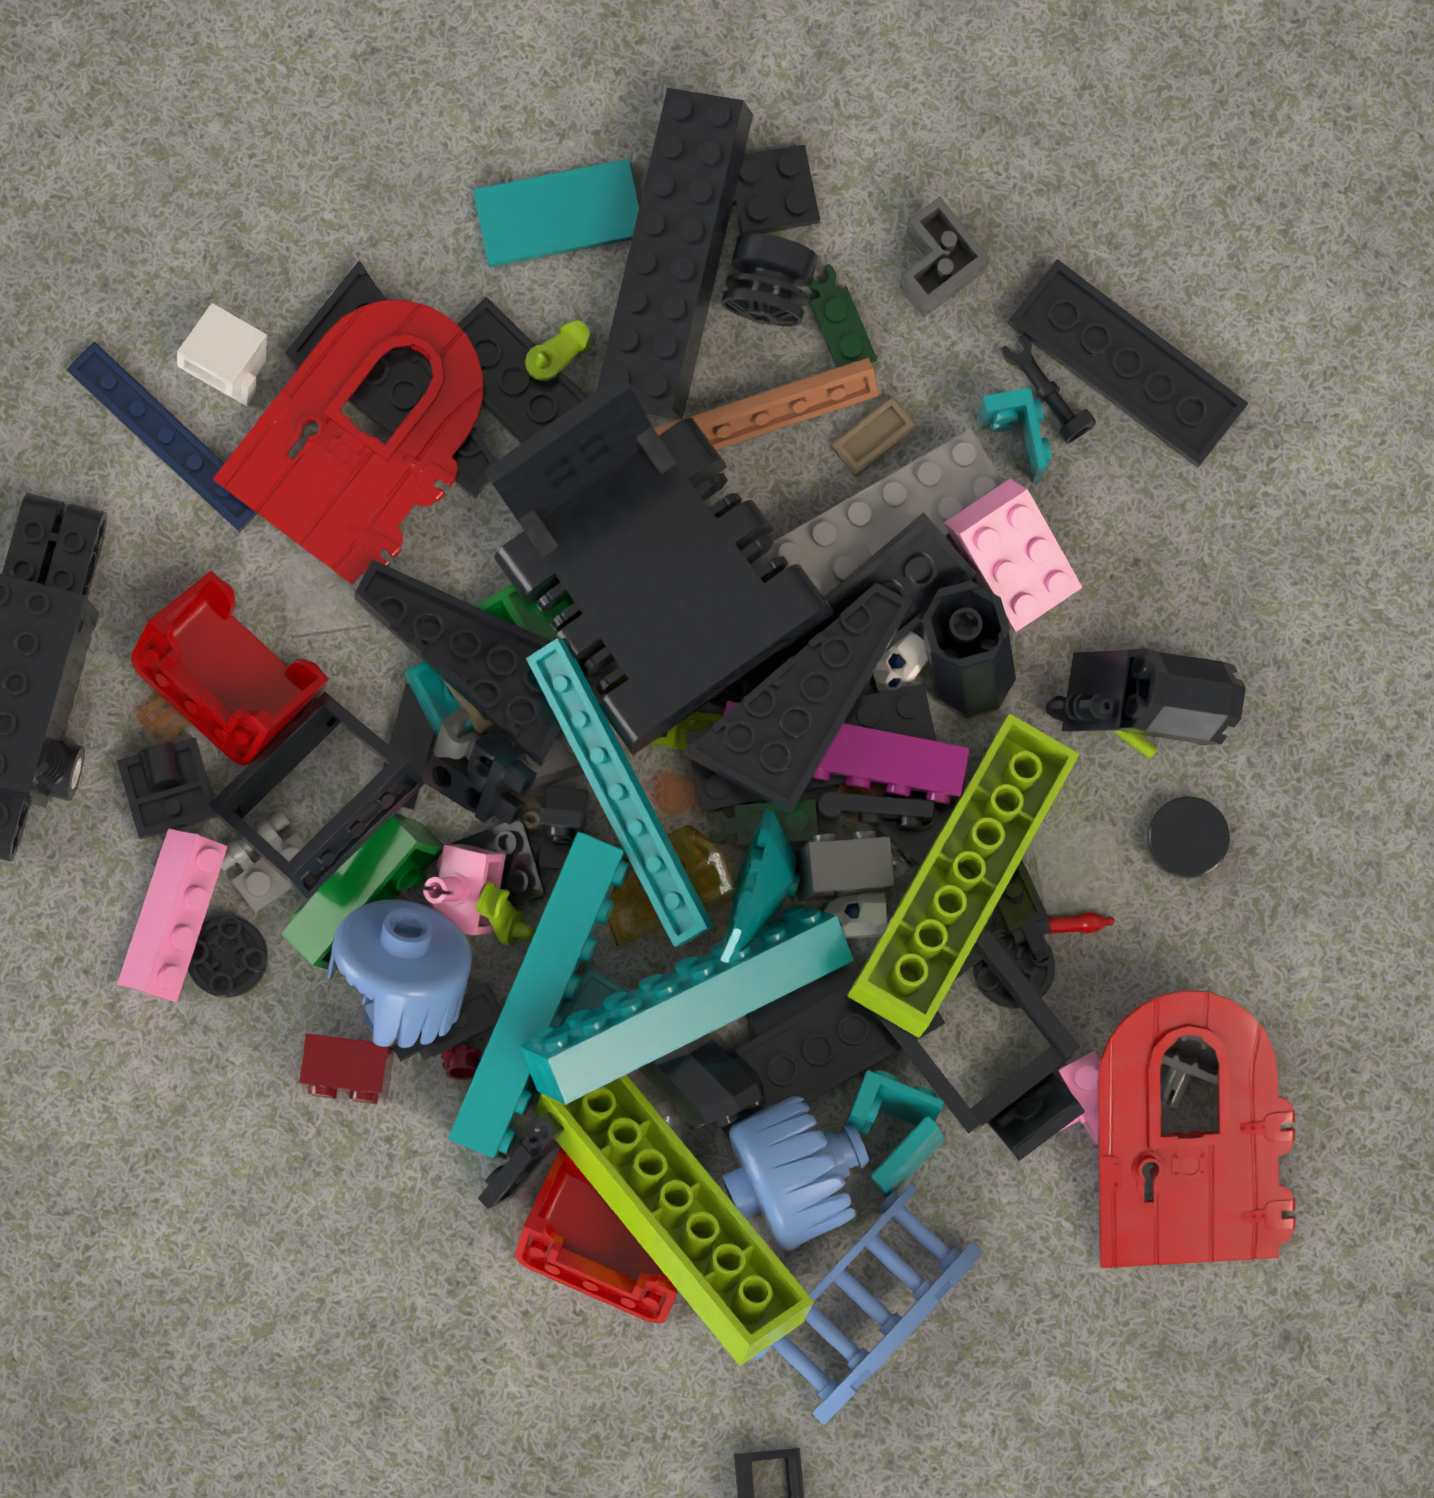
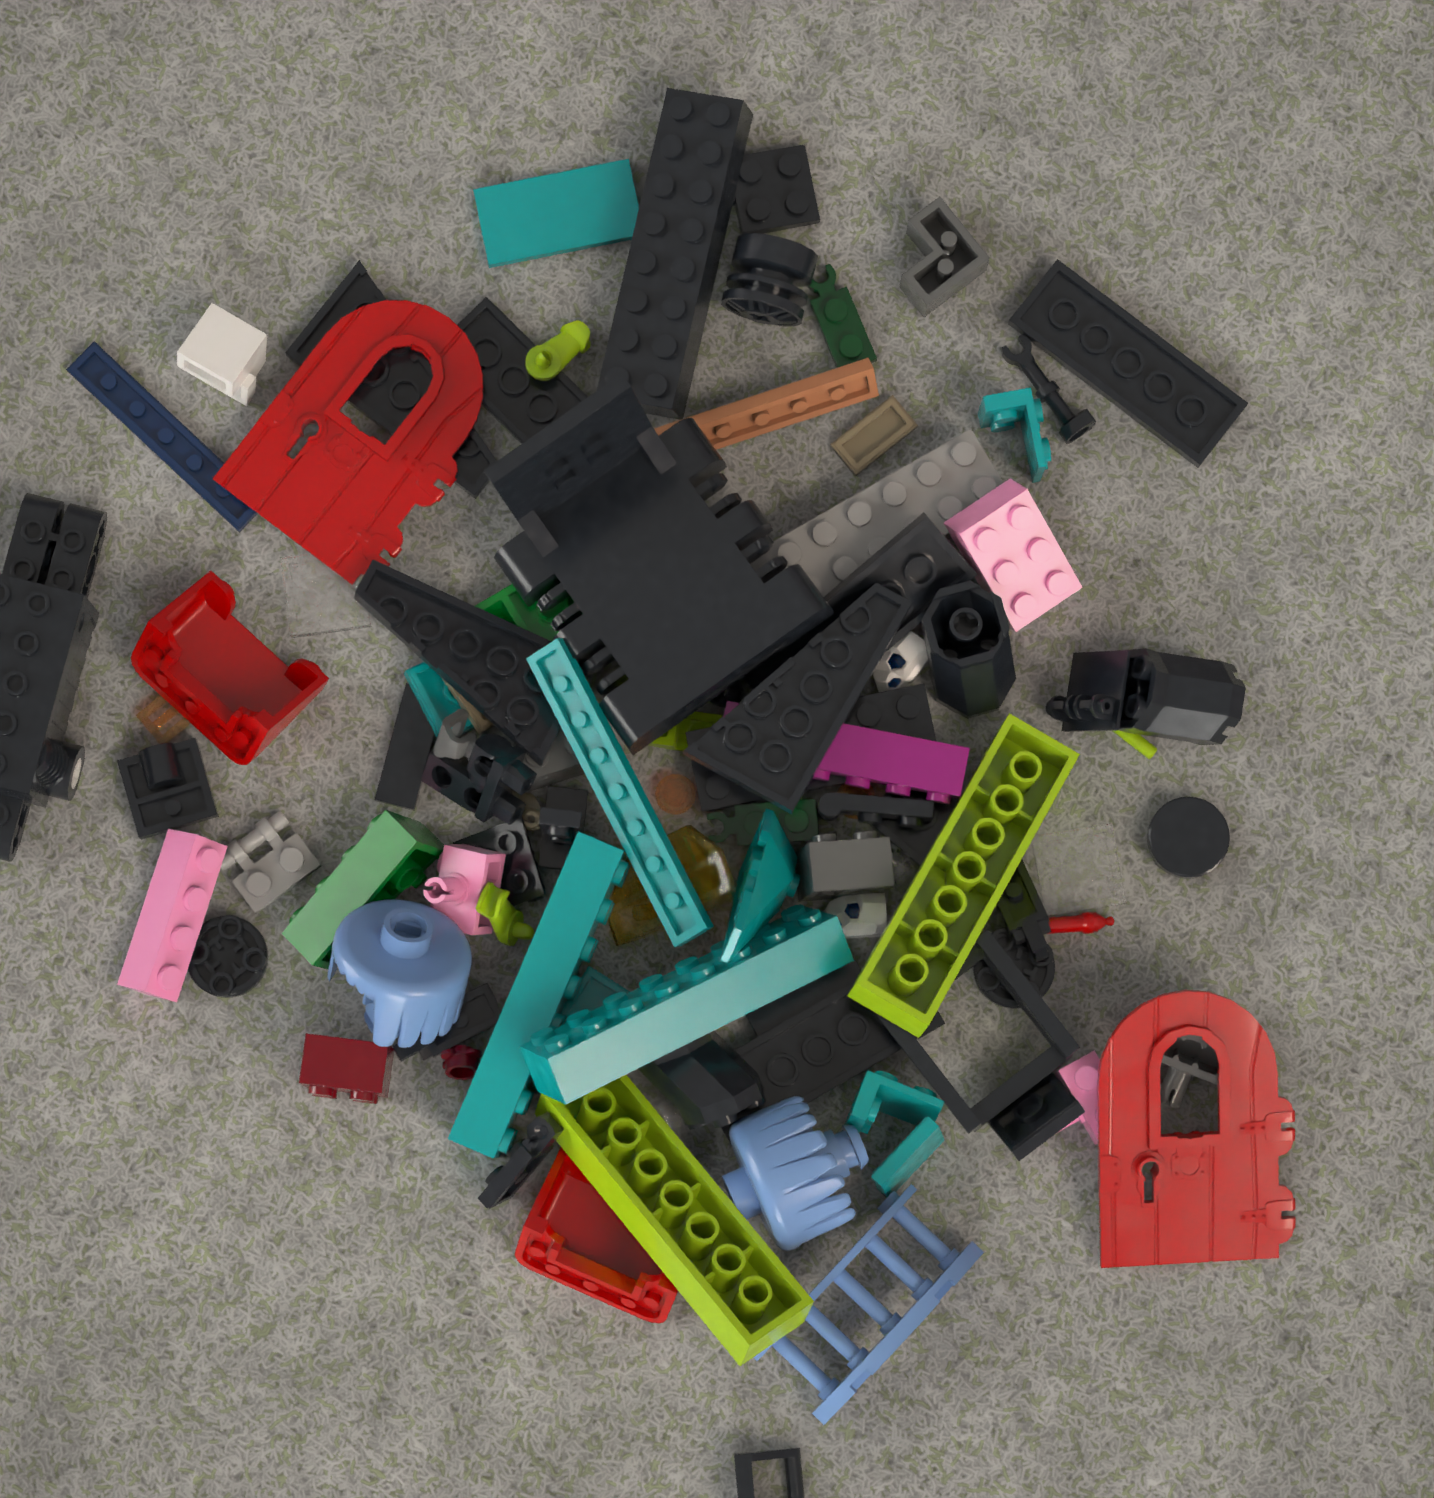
black window [208,691,425,899] -> none

